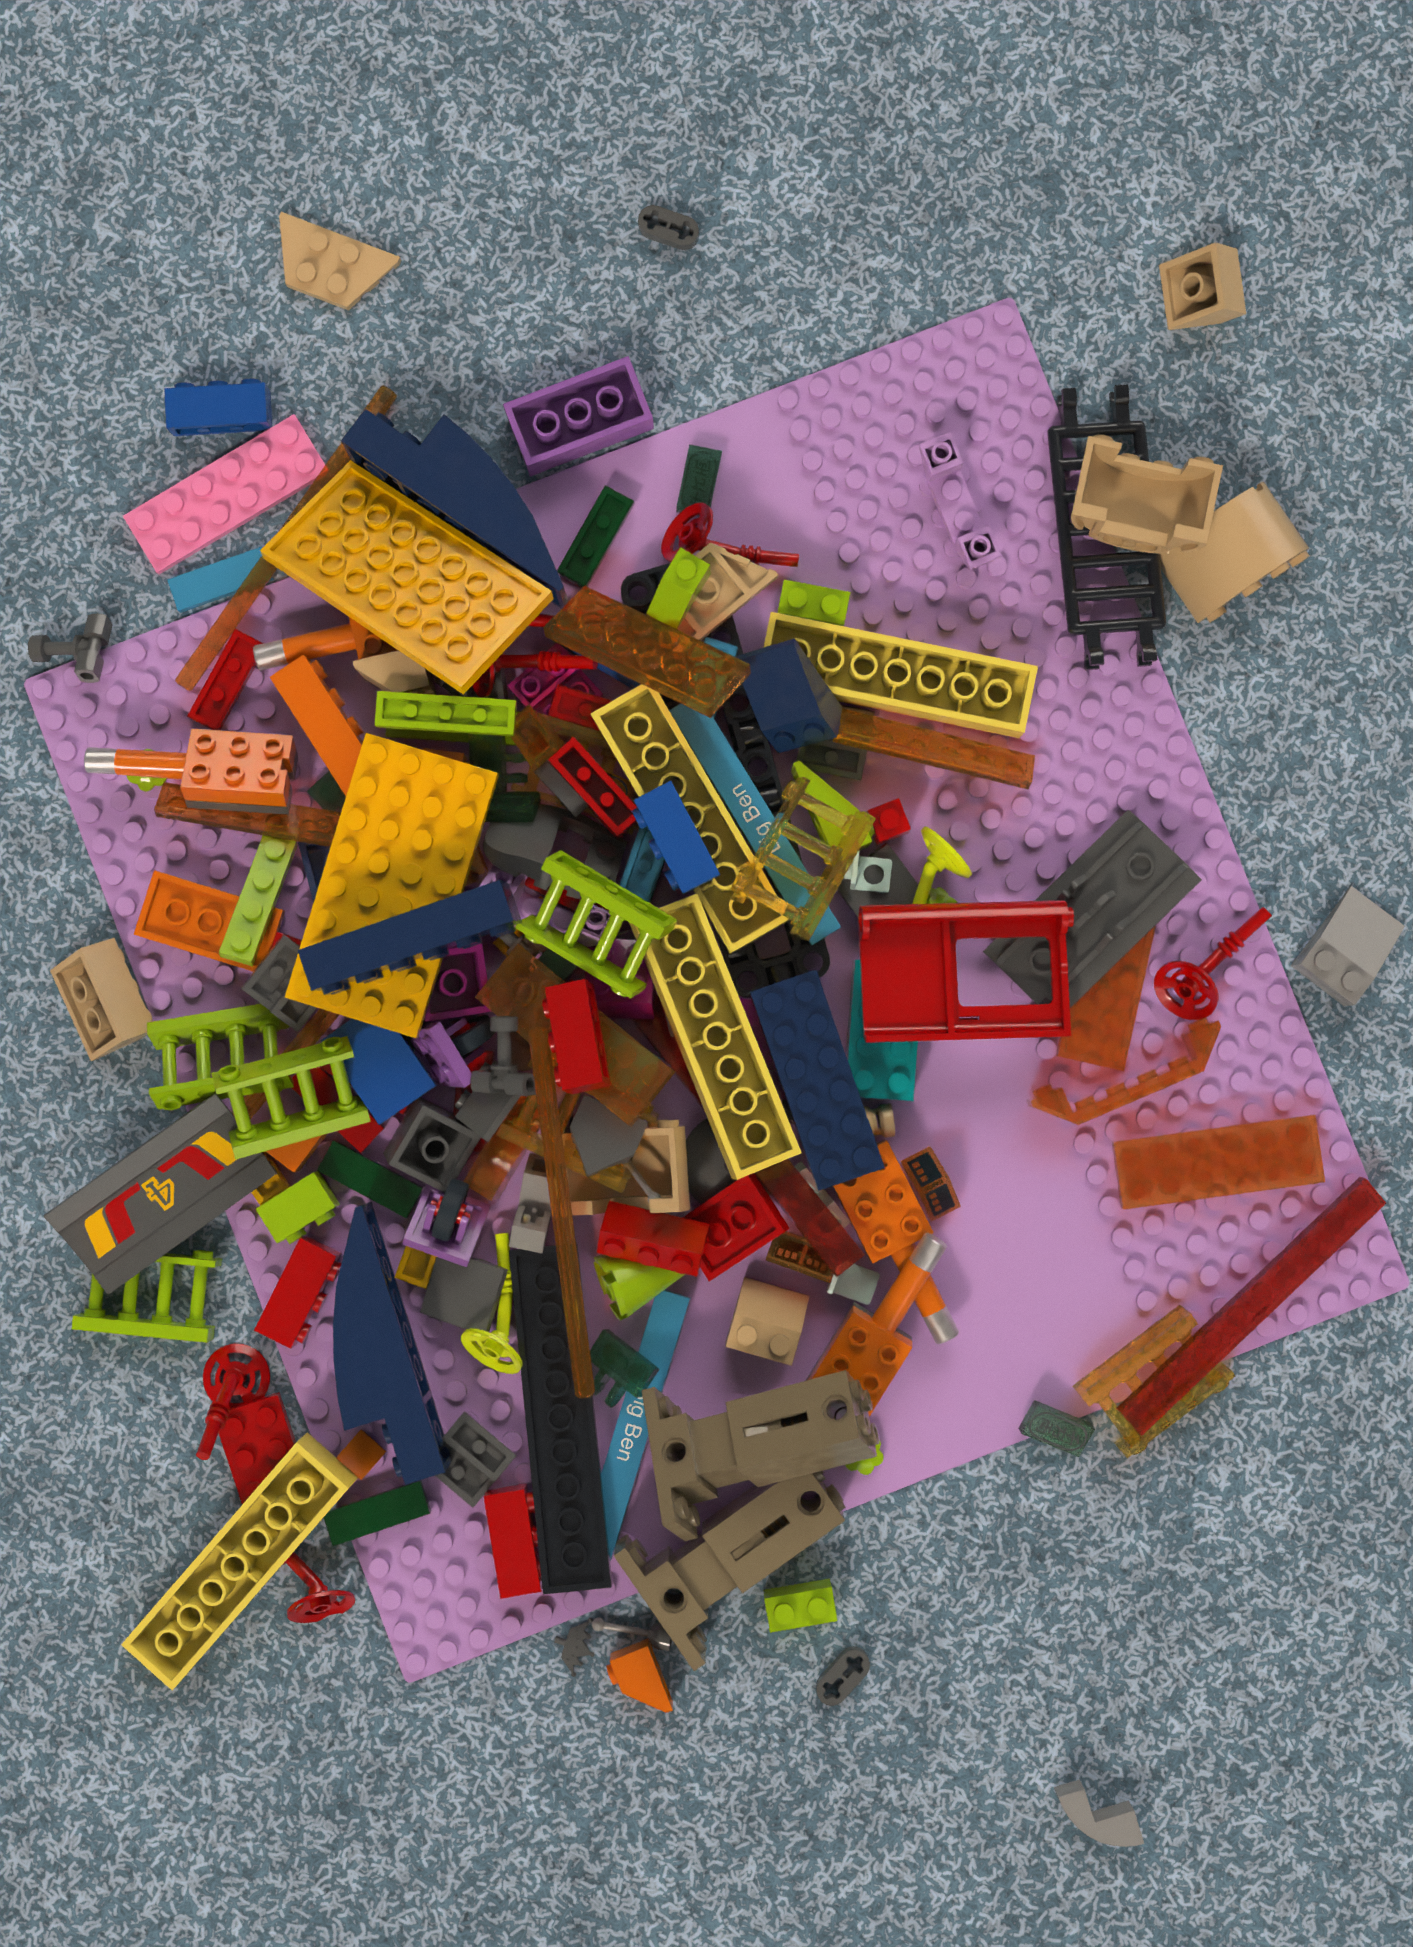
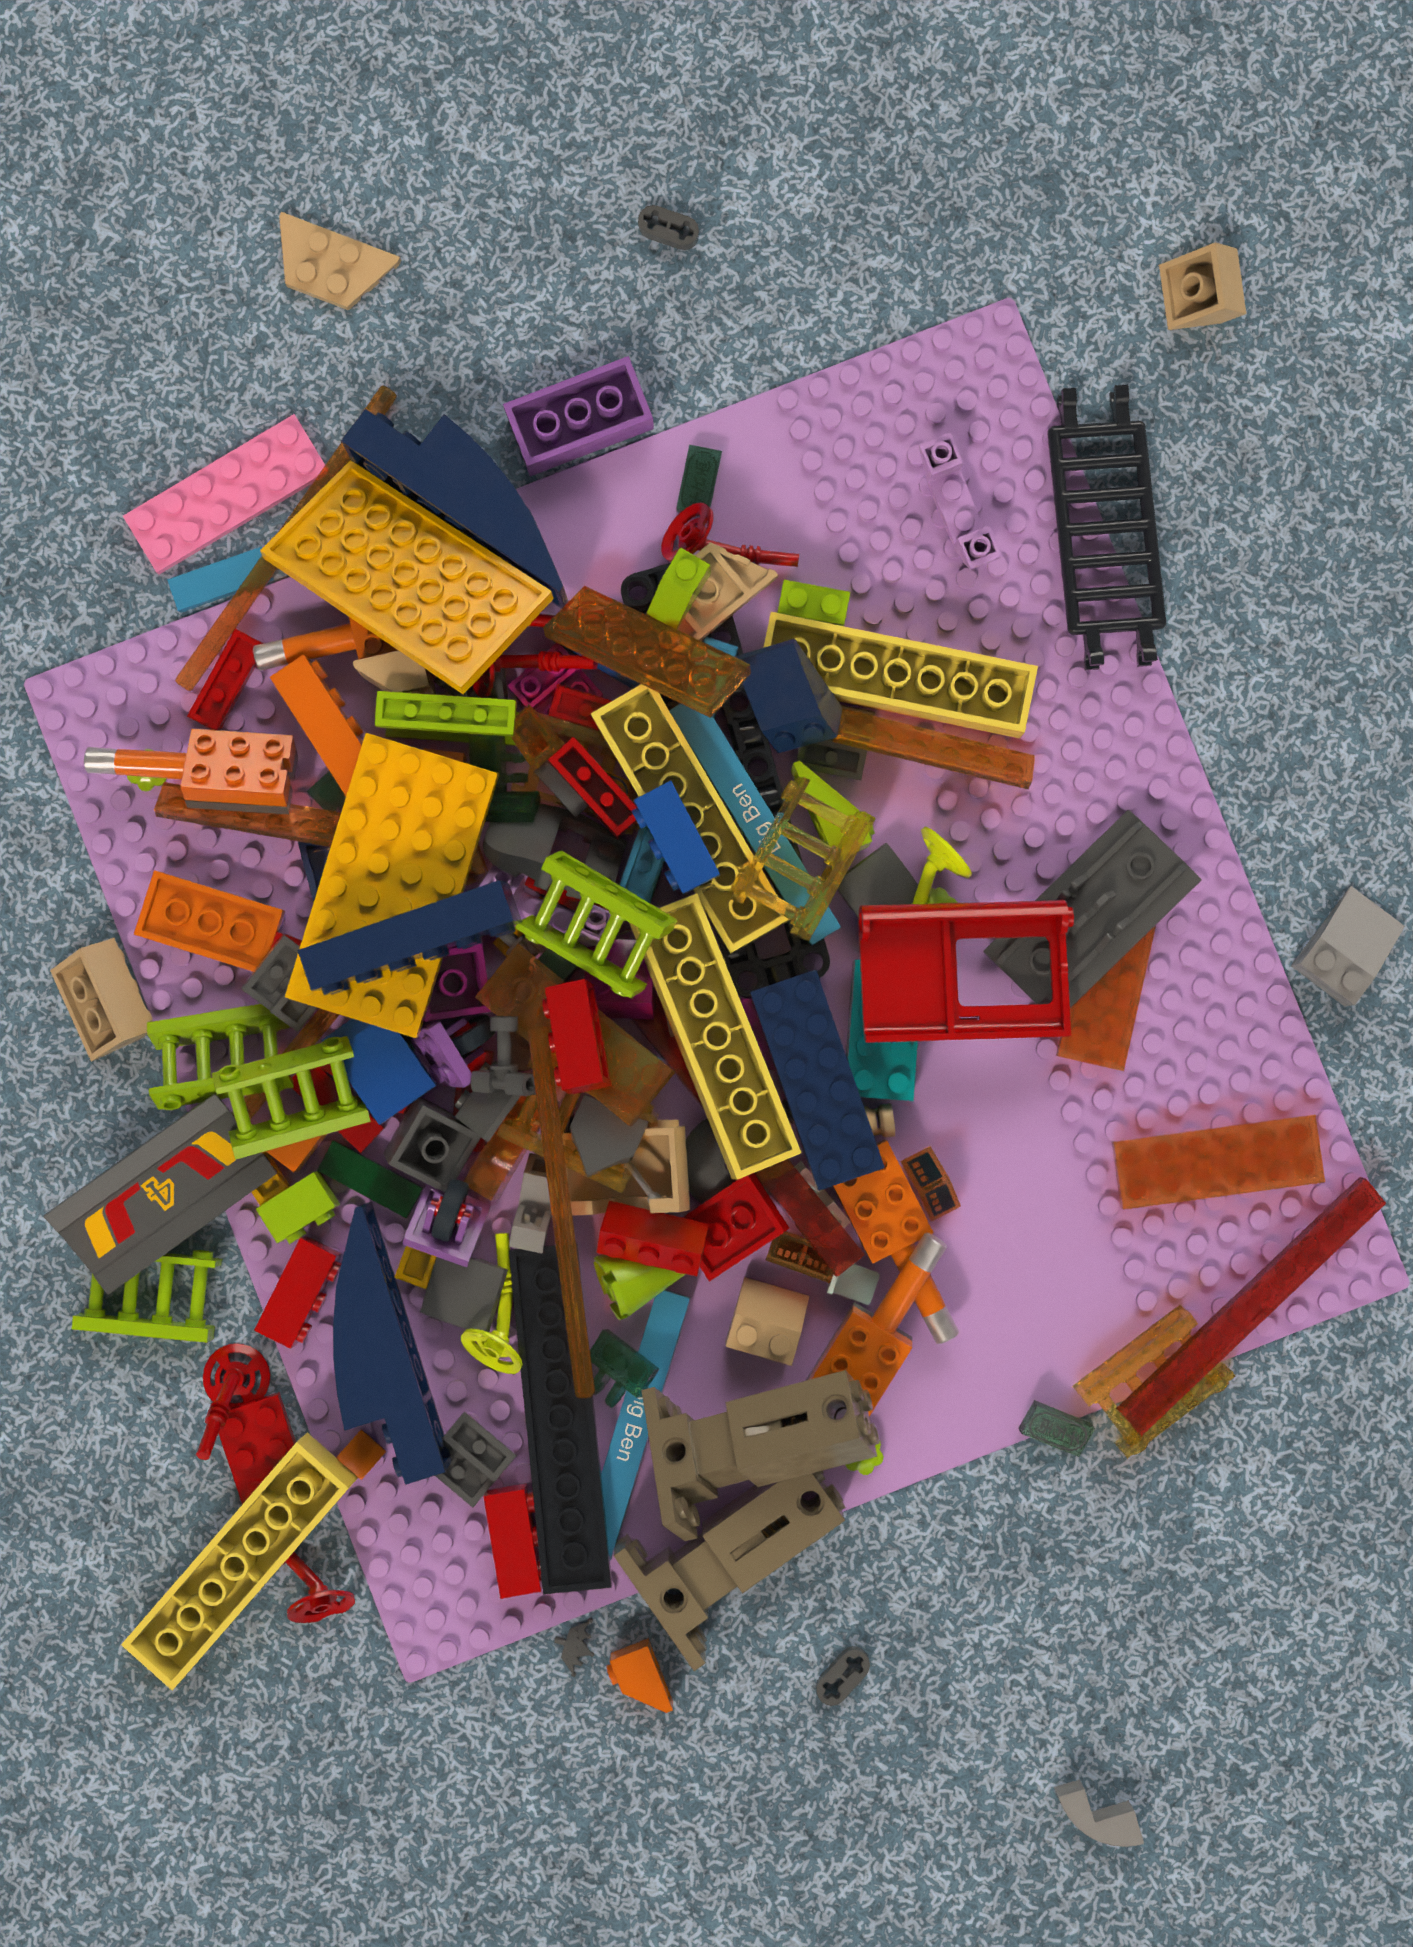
dark grey bar [28,613,113,683] -> none
blue brick [164,379,272,436] -> none
lime plate [219,831,298,966] -> none
dark green tile [324,1480,431,1546] -> none
dark green tile [557,485,635,590] -> none
hinge [592,1617,672,1651] -> none
lime brick [763,1578,838,1633] -> none
light aqua bracket [844,850,892,893] -> none
red brick [864,798,911,845] -> none
clear orange slope [1026,1018,1221,1125] -> none
tan cylinder [1071,435,1223,554] -> none
red dish [1154,907,1272,1020] -> none
tan cylinder [1159,482,1310,623] -> none

